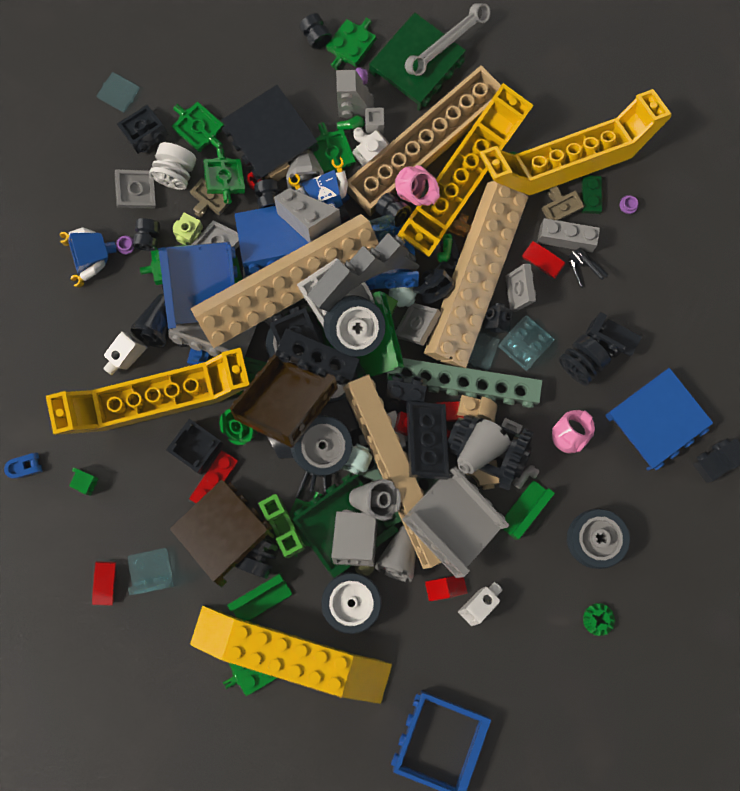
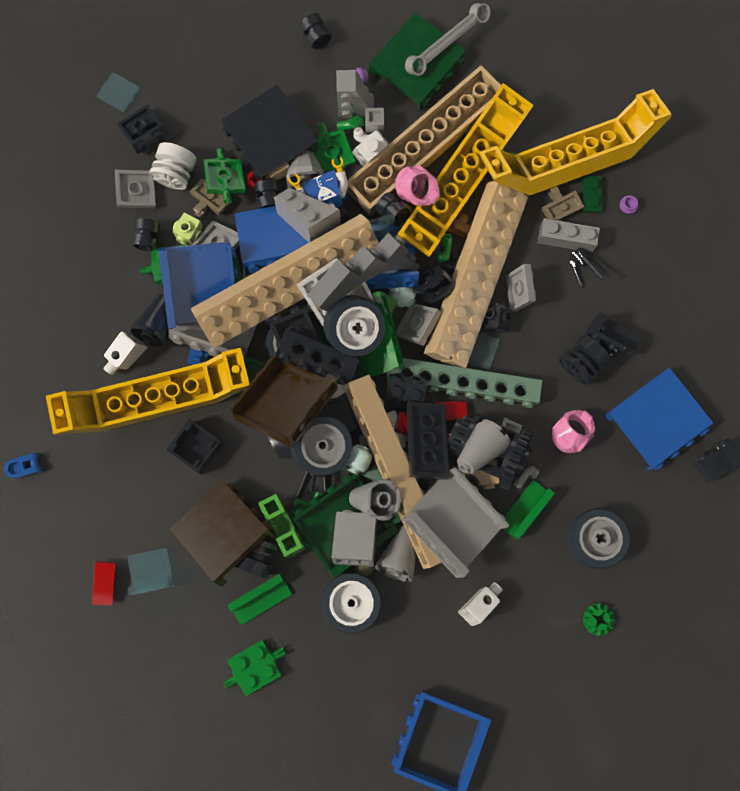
blue torso [60,227,116,288] -> none
green panel [69,467,99,496] -> none
medium lavender plate [116,236,135,254] -> none
green plate [172,101,224,153] -> none
red plate [189,451,239,503] -> none
yellow slope [190,606,392,704] -> none
green cylinder [219,408,258,445] -> none
green plate [326,18,376,70] -> none
red slope [425,576,467,601] -> none
tan brick [457,395,497,423] -> none
clear light blue bracket [498,316,554,371] -> none
red slope [522,241,566,279] -> none

